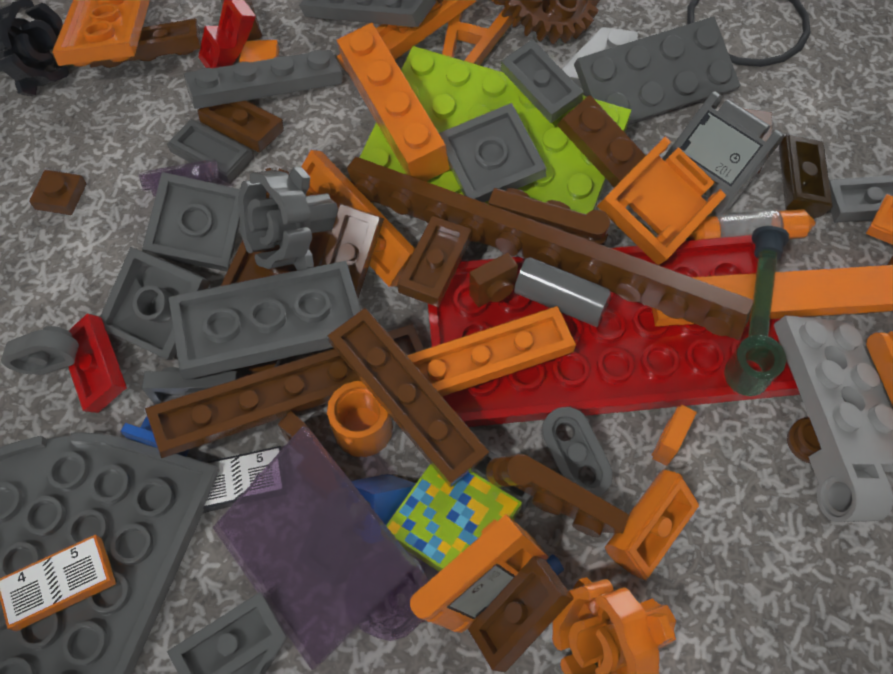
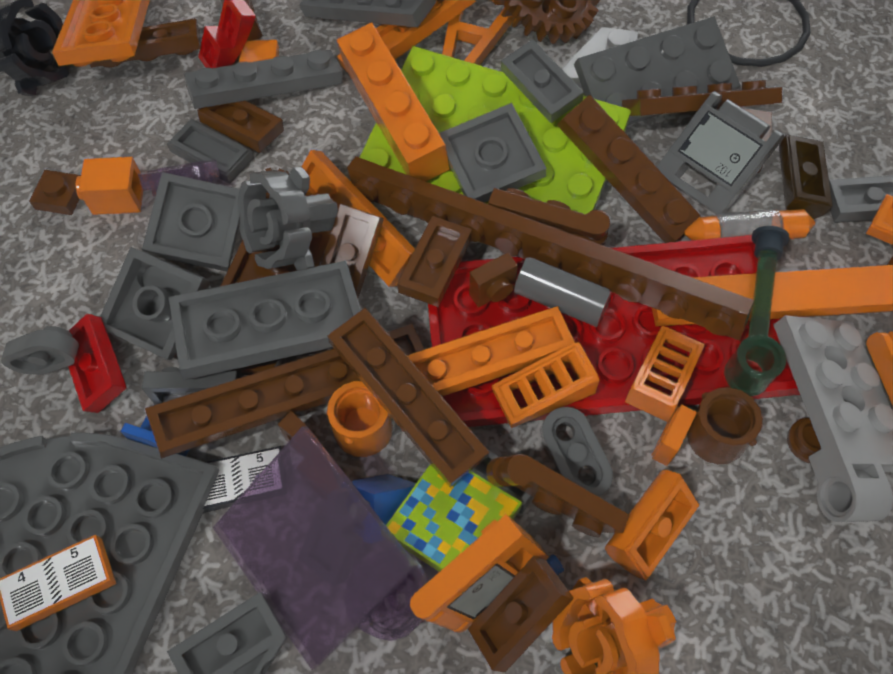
orange container [597,136,726,266] -> none
none -> orange brick [76,157,145,215]
none -> orange slope [492,342,599,428]
none -> reddish brown plate [622,80,782,116]
none -> orange slope [625,325,705,423]
none -> reddish brown piece [687,387,763,465]

